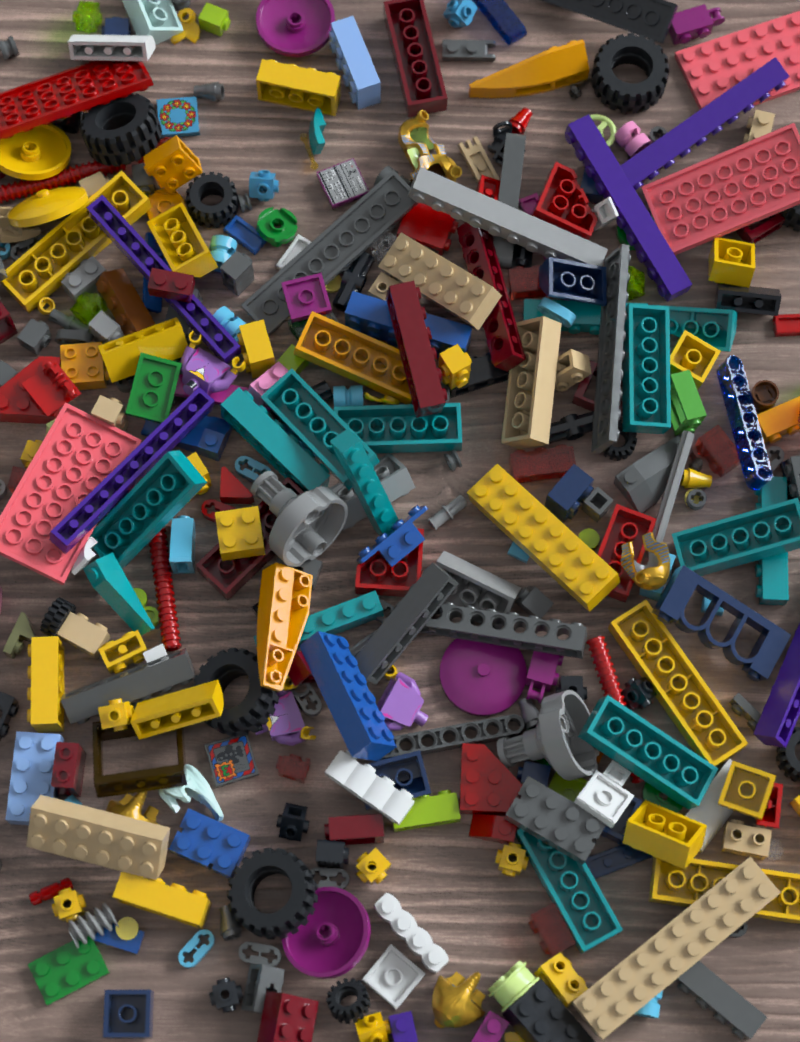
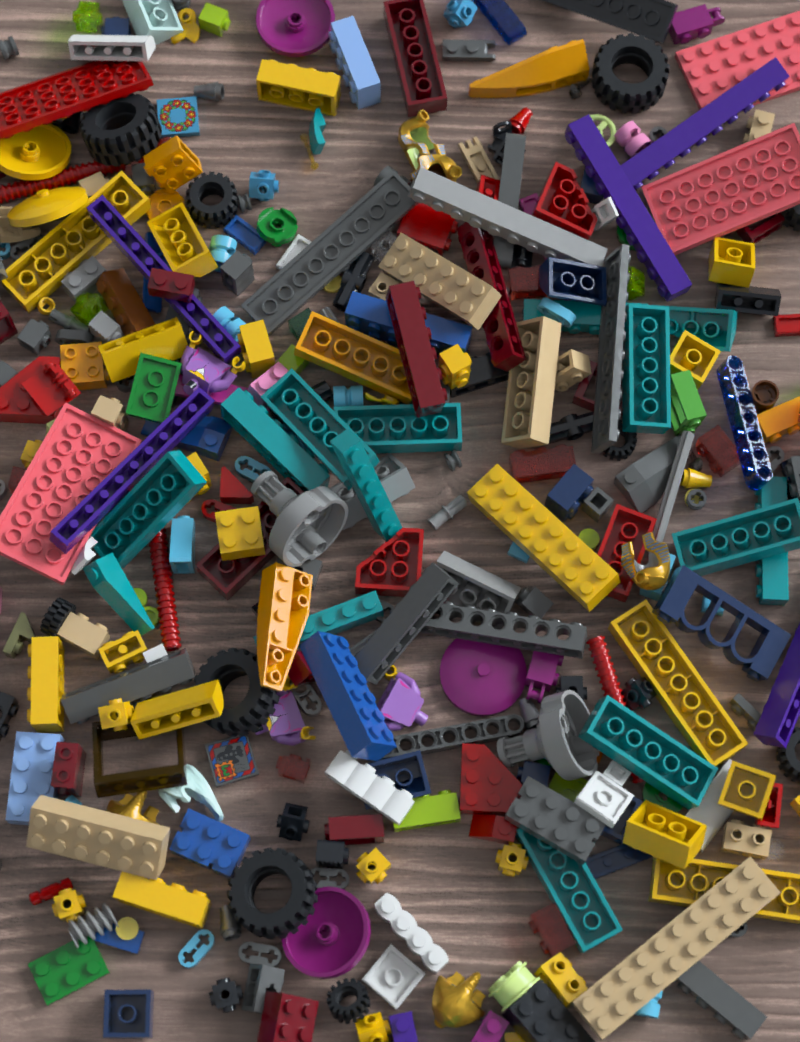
magenta plate [281,273,332,323] -> none
light grey tile [316,158,369,209] -> none
blue bracket [356,505,428,567] -> none

